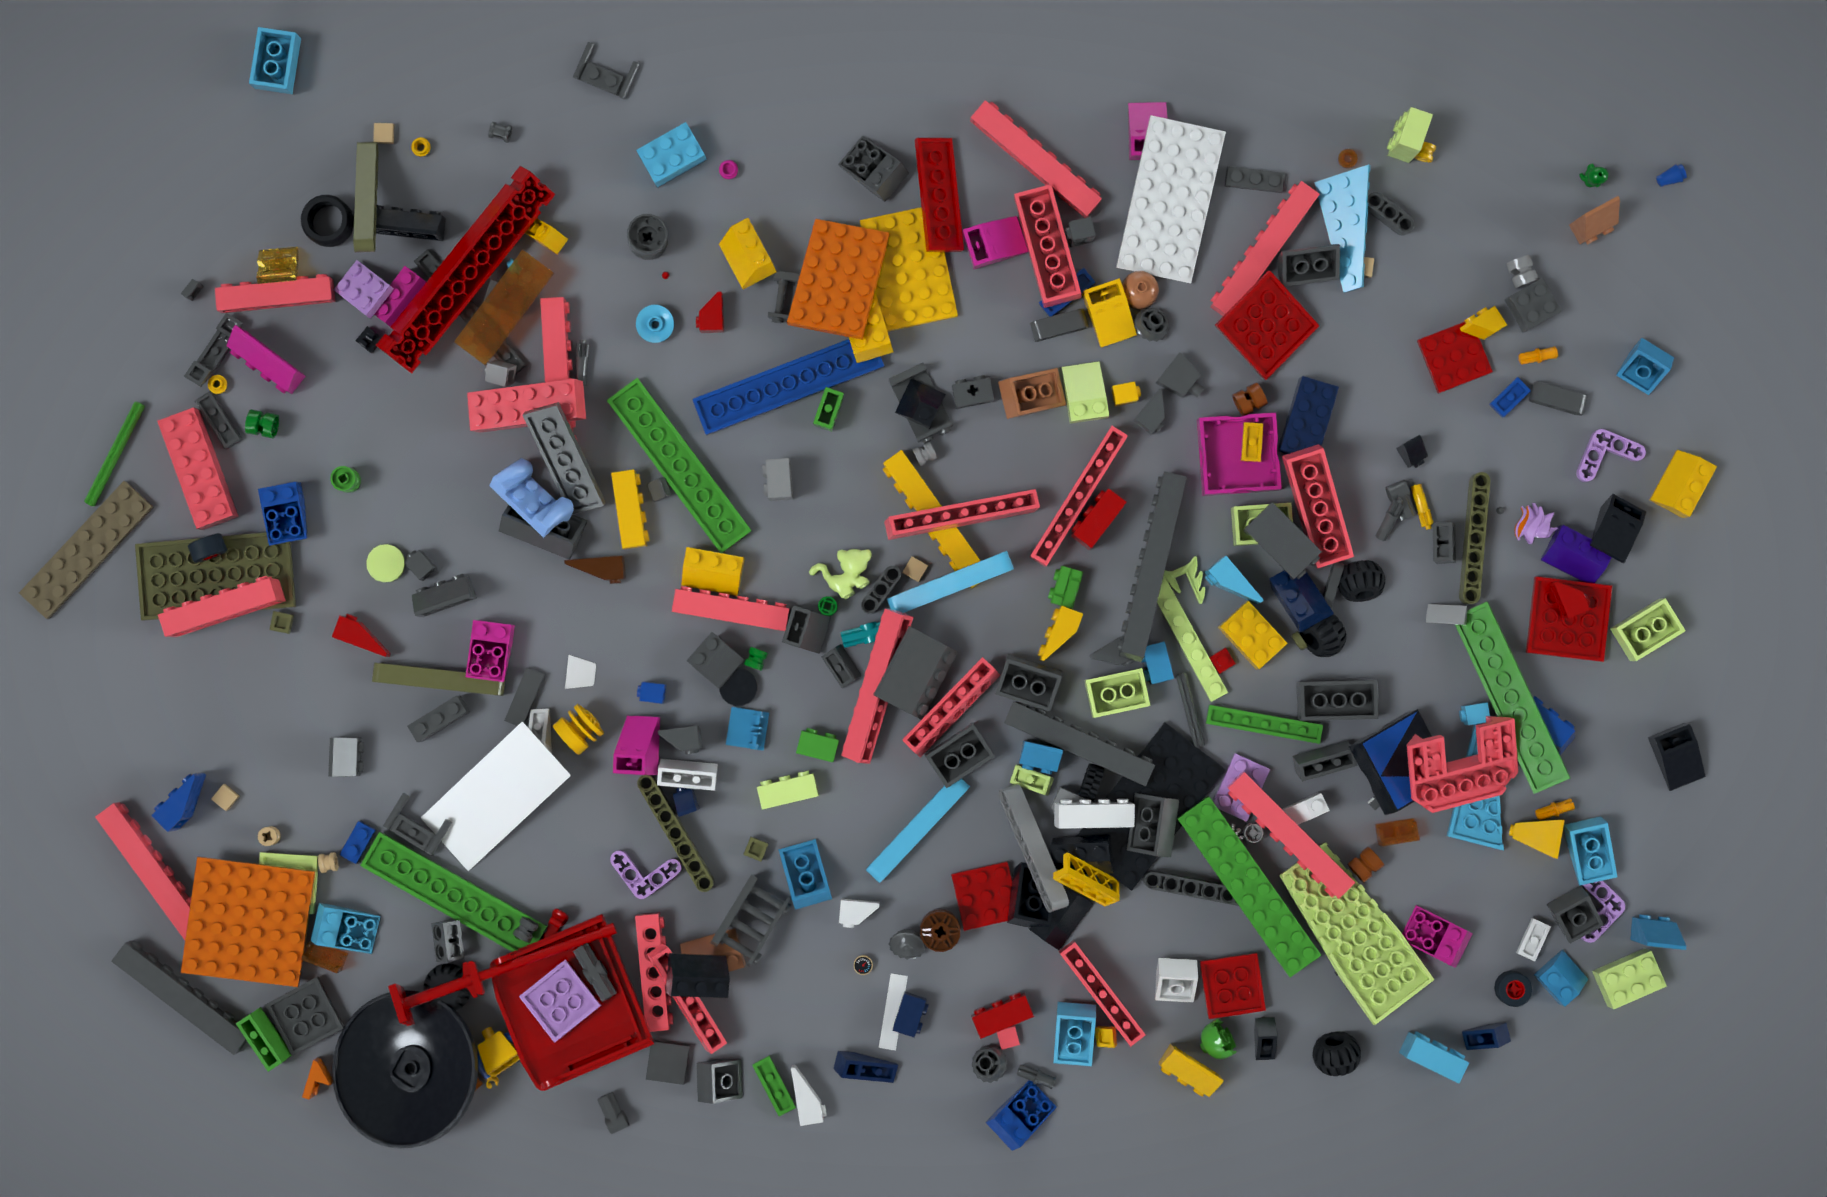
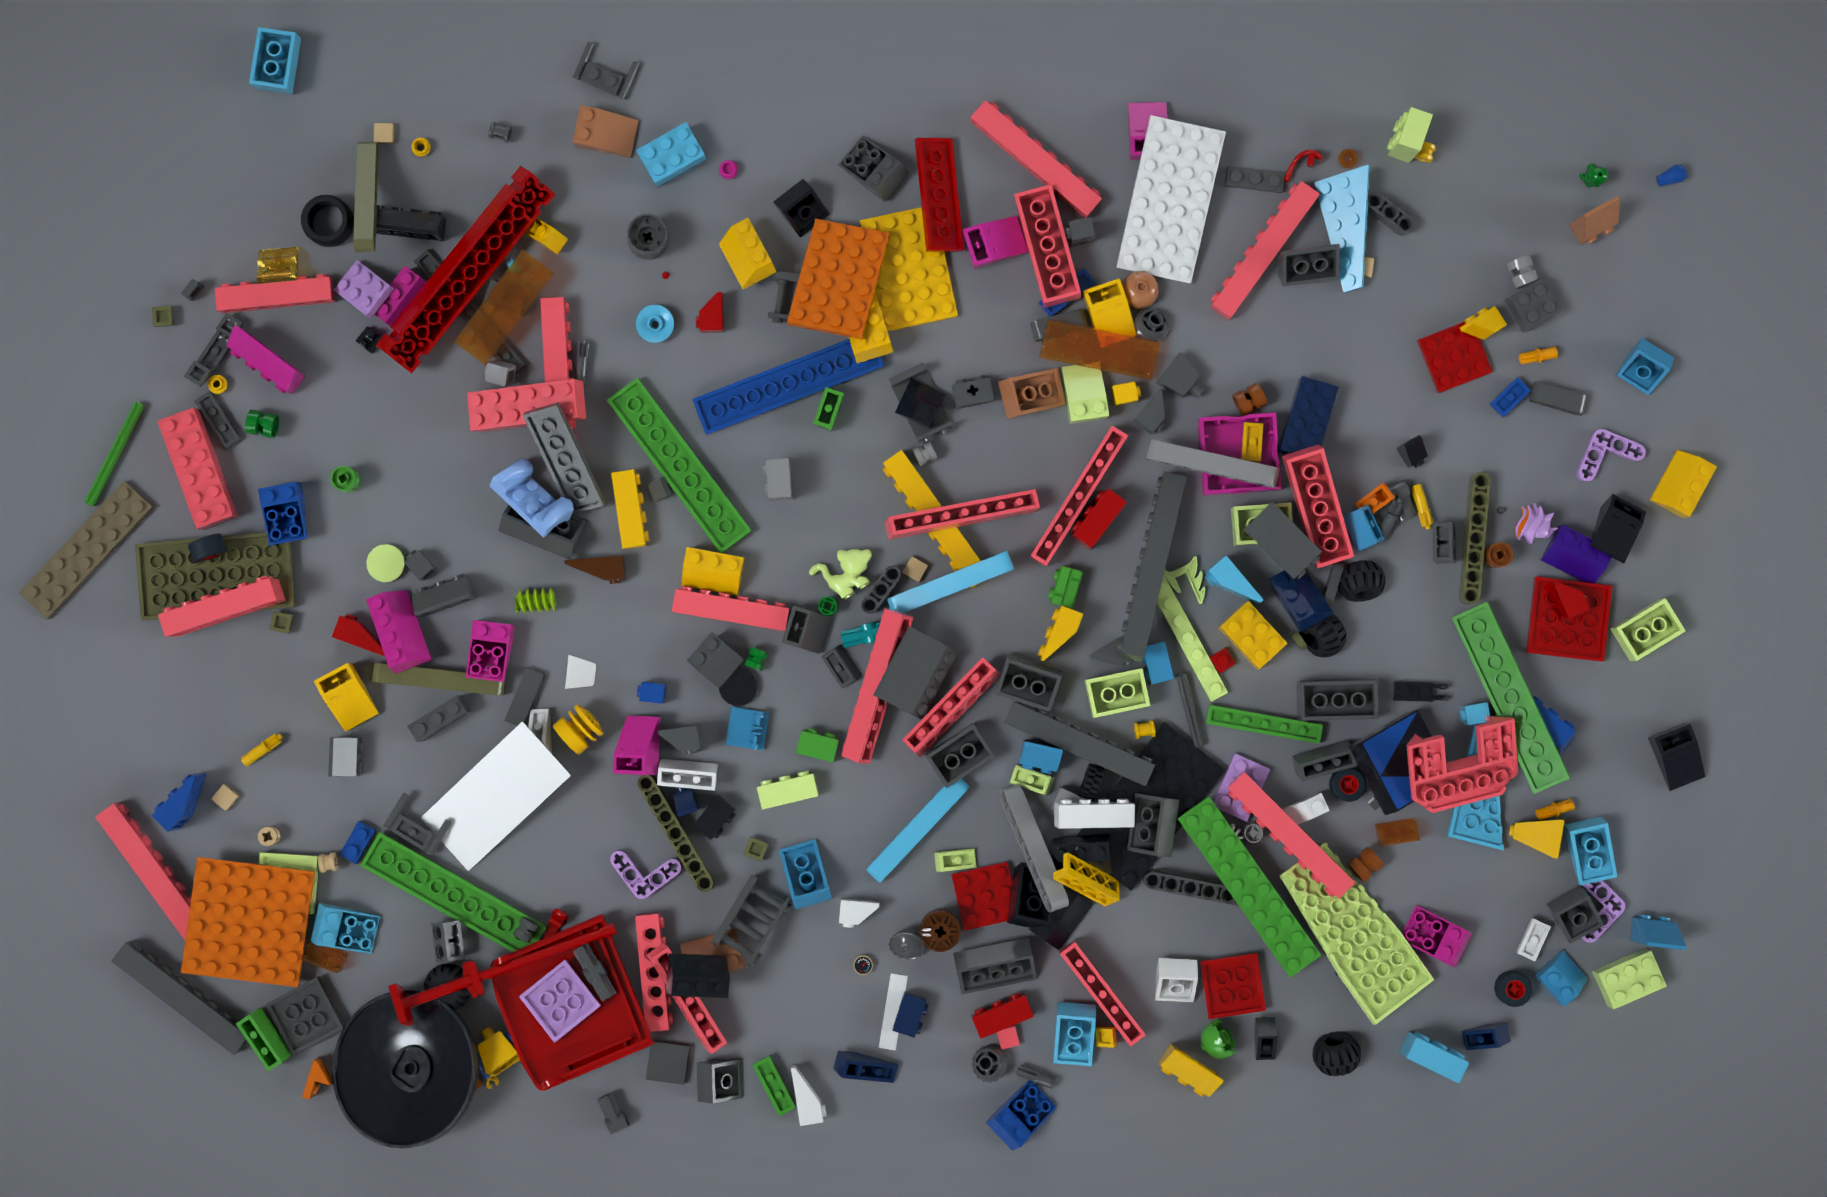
red plate [1215,271,1319,380] -> none
light grey slope [1426,604,1467,625] -> none
none -> olive plate [152,306,174,327]
none -> yellow piece [241,733,283,767]
none -> yellow slope [314,663,380,732]
none -> dark pink slope [366,590,432,674]
none -> lime piece [515,587,556,613]
none -> nougat slope [573,105,639,158]
none -> black brick [693,795,736,840]
none -> black slope [773,179,830,237]
none -> yellowish green slope [934,848,977,872]
none -> dark grey slope [953,937,1037,994]
none -> clear orange plate [1039,319,1160,380]
none -> yellow bush [1134,720,1155,739]
none -> light grey beam [1146,440,1280,488]
none -> red piece [1284,149,1323,182]
none -> black wheel [1329,768,1366,802]
none -> dark azure brick [1343,505,1384,551]
none -> orange slope [1355,482,1395,514]
none -> black hinge [1393,682,1448,702]
none -> dark orange wheel [1484,542,1513,568]

